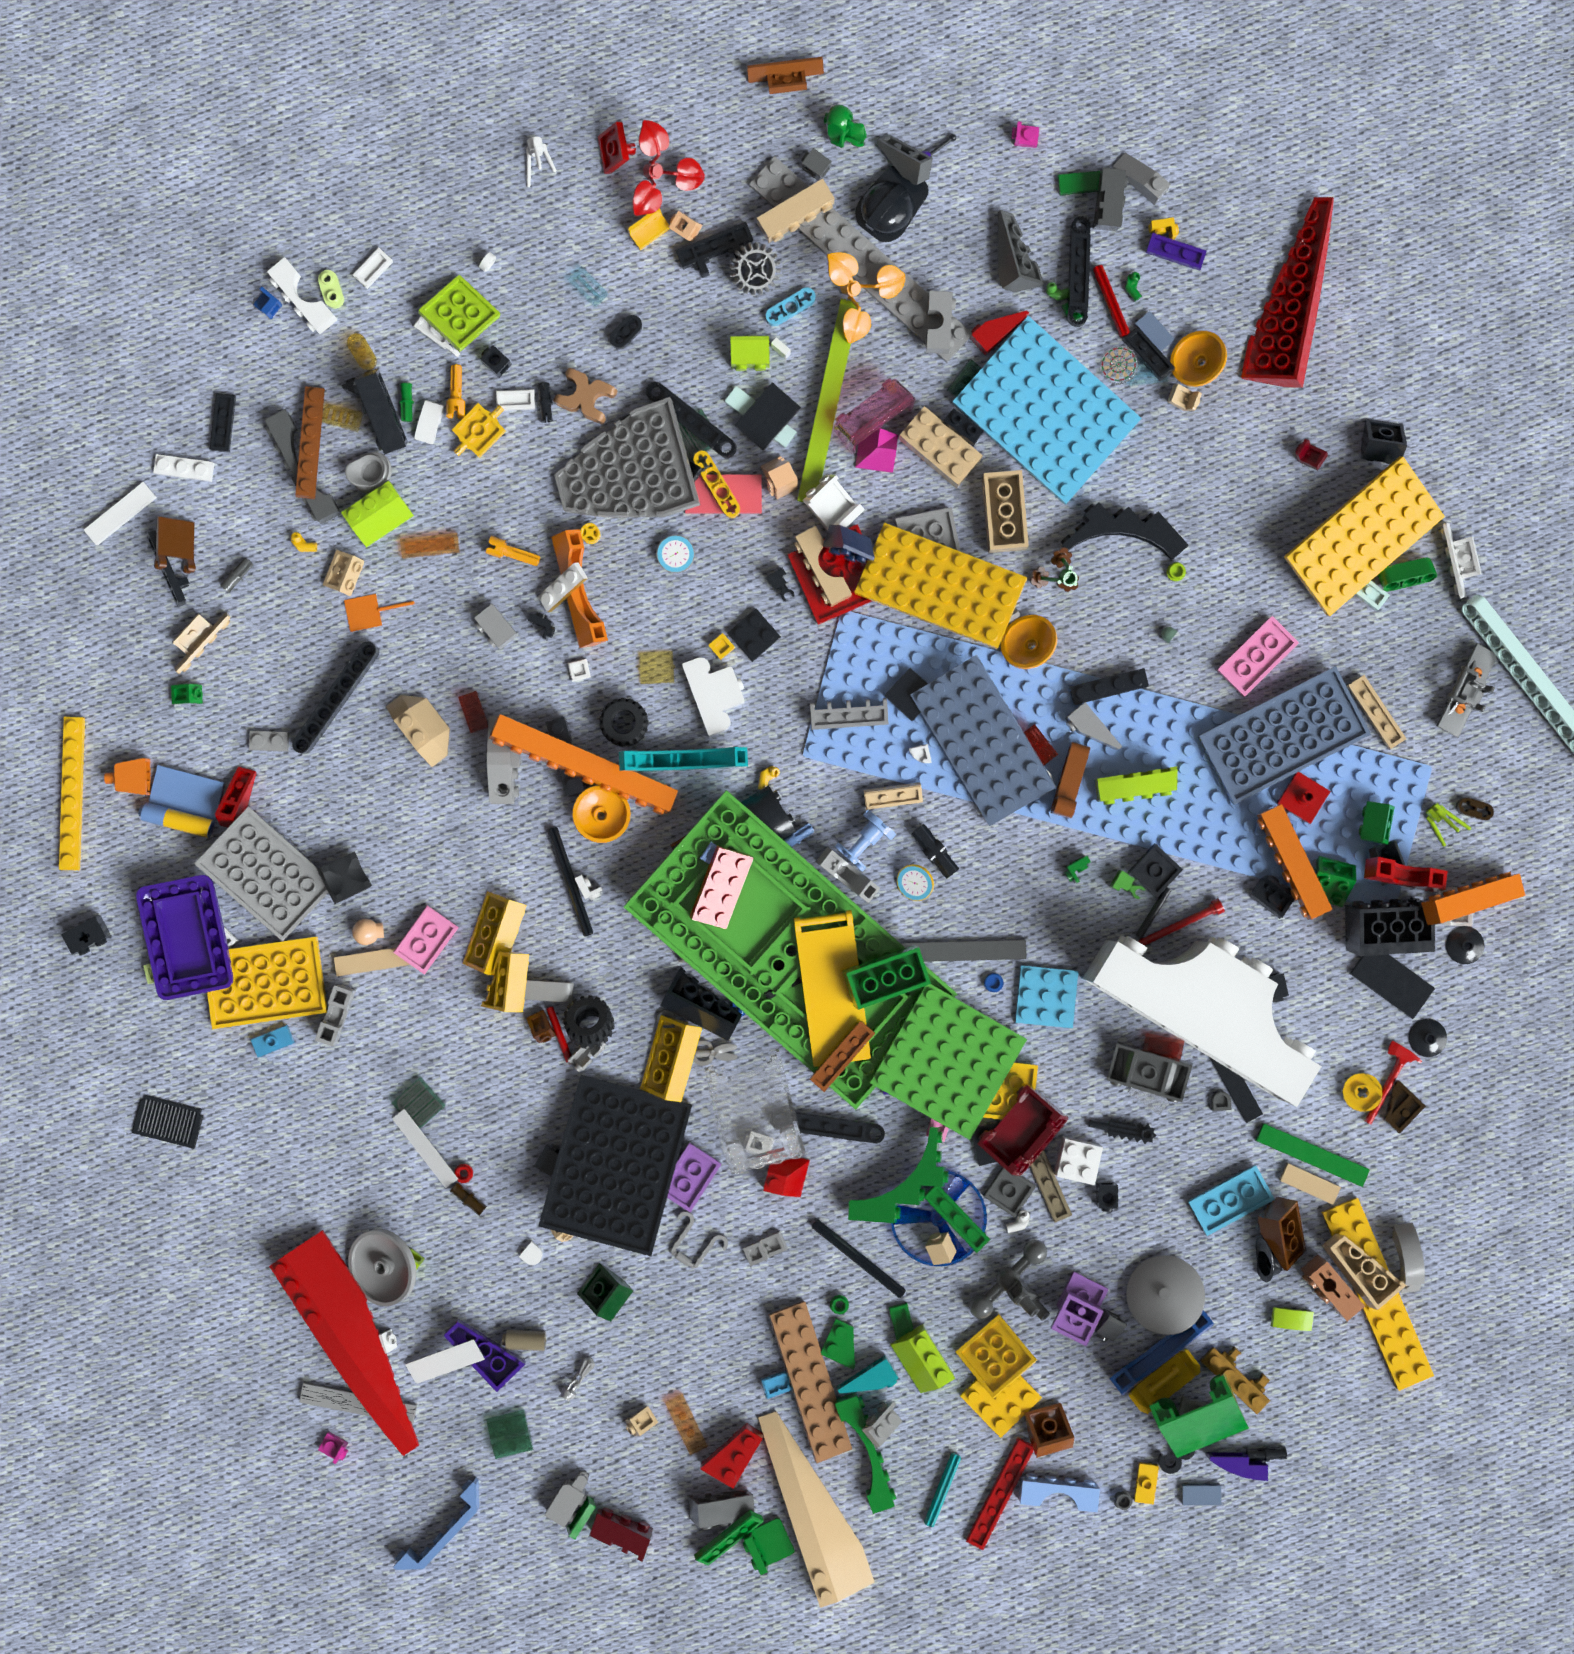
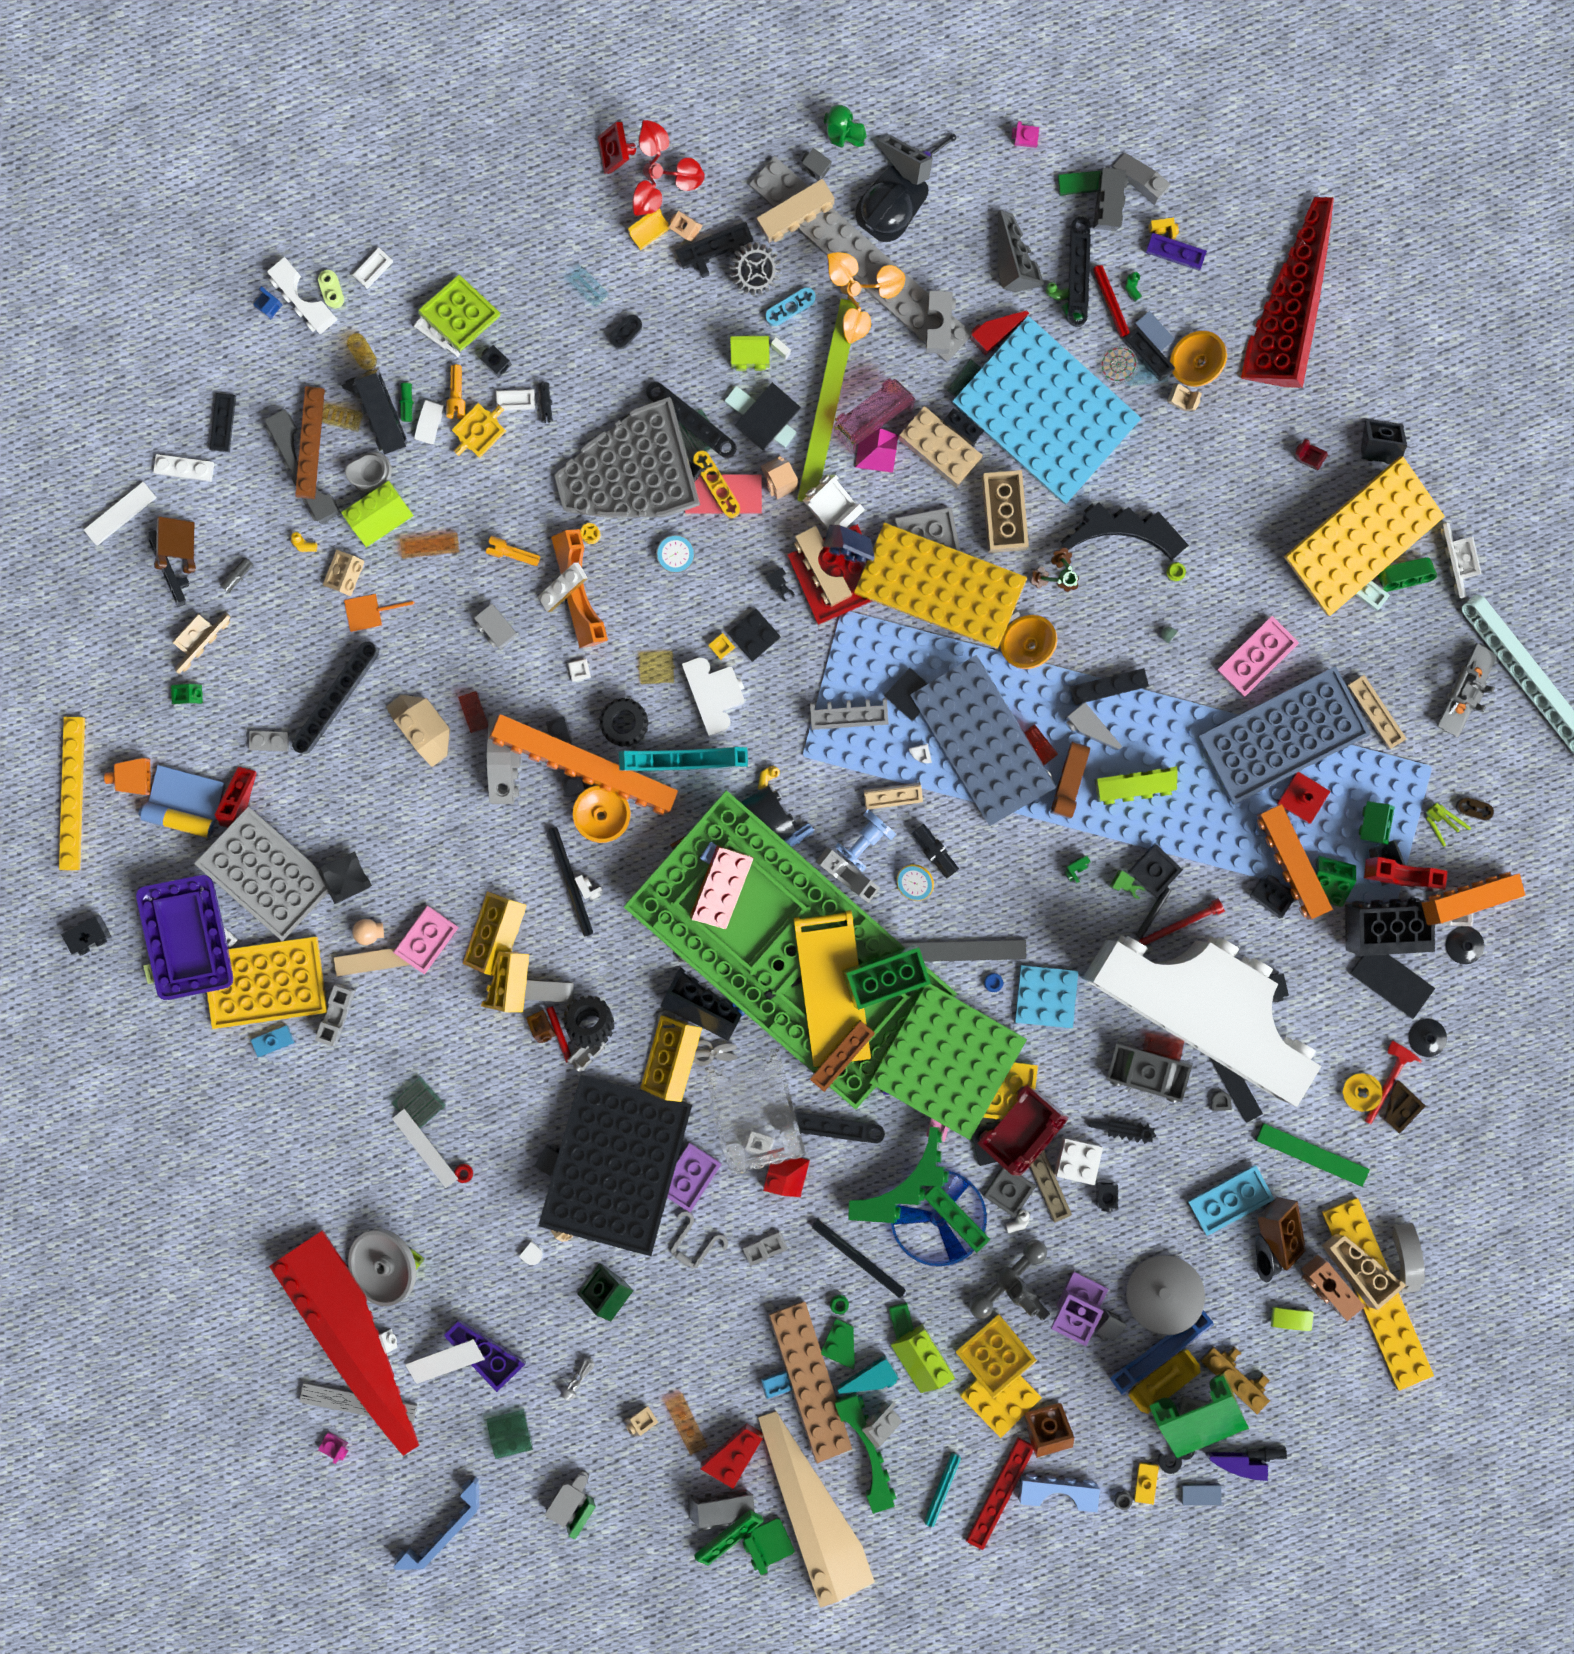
black window [132,1095,204,1149] -> none
dark brown pin [450,1182,487,1216] -> none
white tile [479,252,496,272] -> none
dark tan brick [502,1330,546,1351] -> none
white plant [525,137,556,187] -> none
black bracket [528,612,555,641] -> none
medium nougat piece [553,368,618,424] -> none
dark red wedge [589,1508,653,1562] -> none
dark orange bracket [747,57,824,94] -> none
tan brick [925,1232,956,1265] -> none
tan tile [1279,1163,1341,1205] -> none

